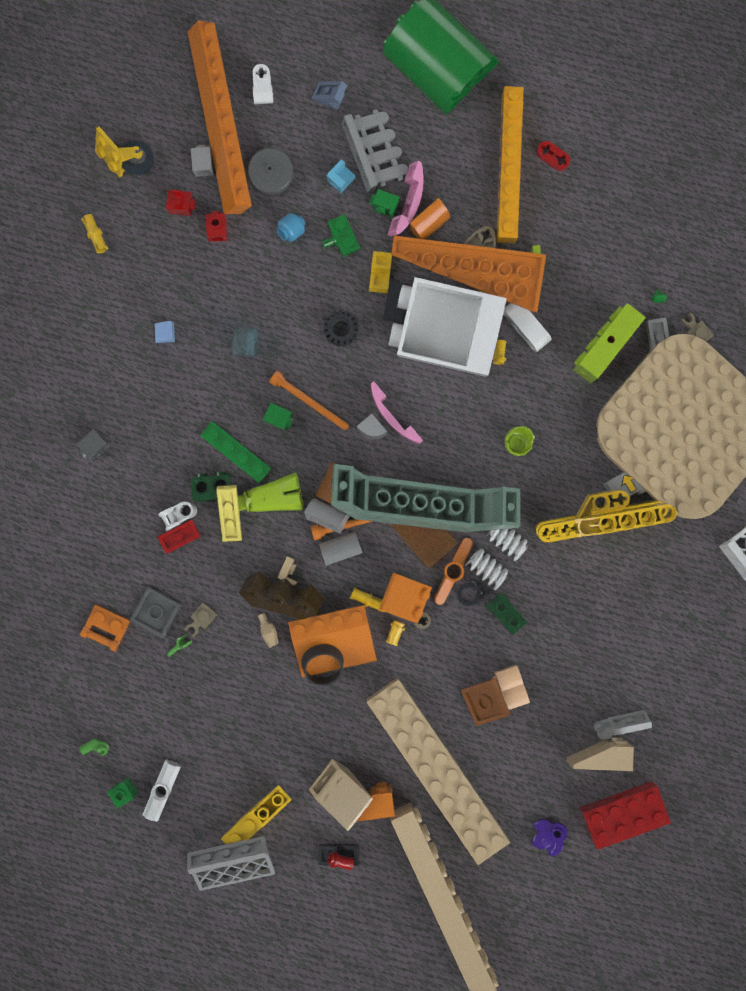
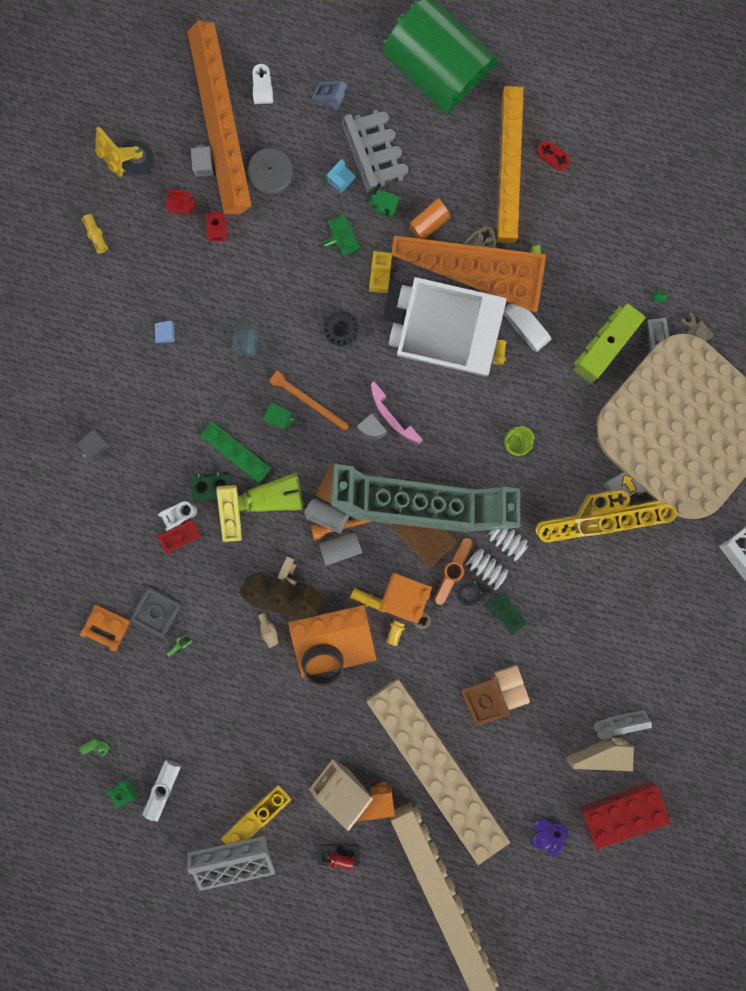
dark tan plate [184,602,218,638] -> none
dark azure head [276,213,305,242] -> none
bright pink slope [388,161,423,237] -> none

